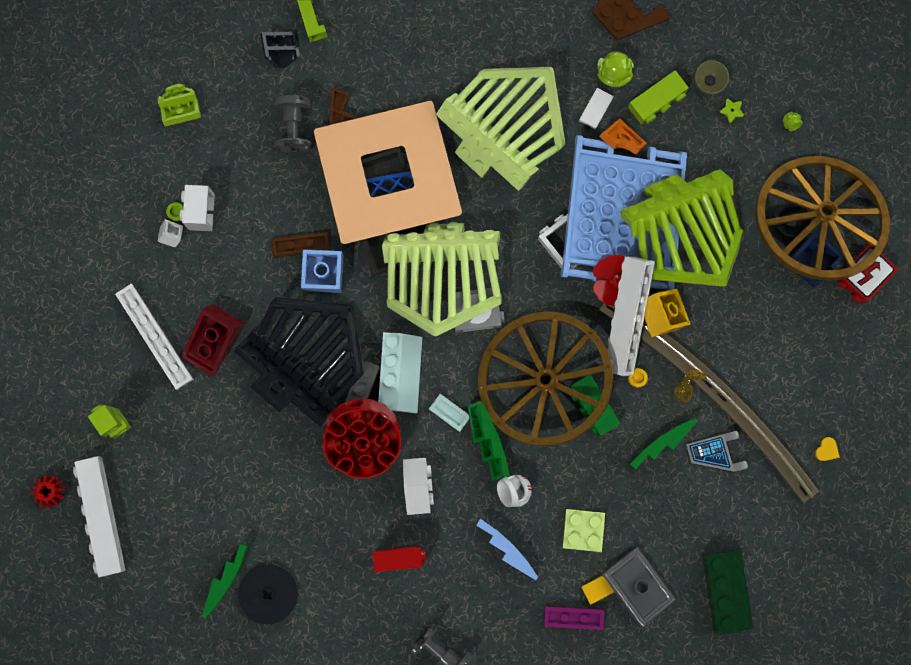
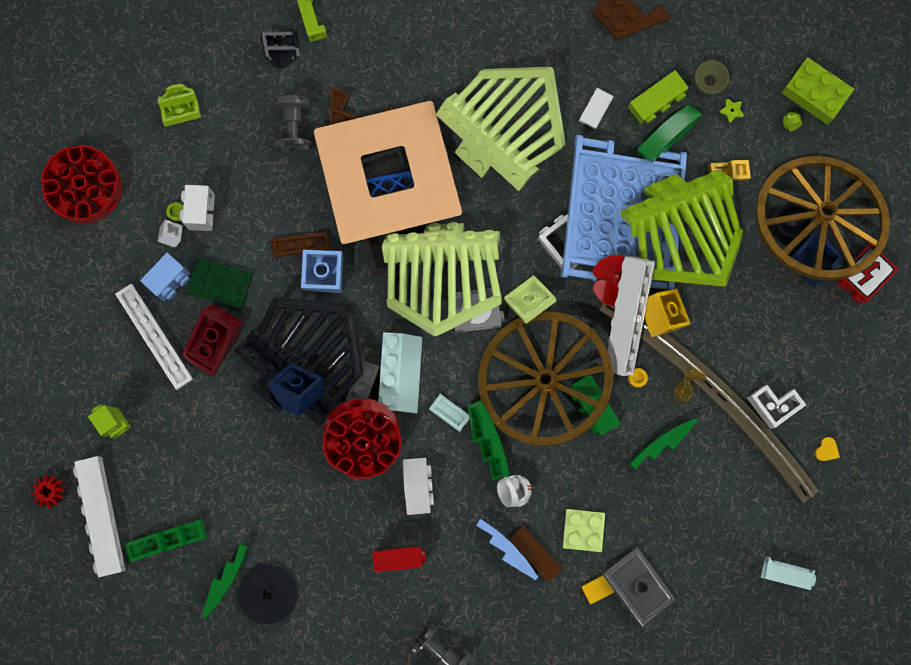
magenta plate [544,606,604,630] -> none
lime helmet [597,51,634,87] -> none
orange tile [599,119,647,155] -> none
flag [686,431,748,472] -> none
dark green slope [702,549,753,635] -> none
none -> red brick [41,145,122,224]
none -> green slope [124,519,207,563]
none -> light blue brick [140,253,191,302]
none -> dark green plate [186,257,253,310]
none -> dark blue slope [268,363,323,416]
none -> yellowish green plate [504,275,556,324]
none -> reddish brown tile [509,526,563,582]
none -> green slope [637,104,702,163]
none -> yellow slope [708,160,751,181]
none -> white brick [747,385,806,429]
none -> light aqua window [760,556,816,590]
none -> lime brick [782,57,854,125]

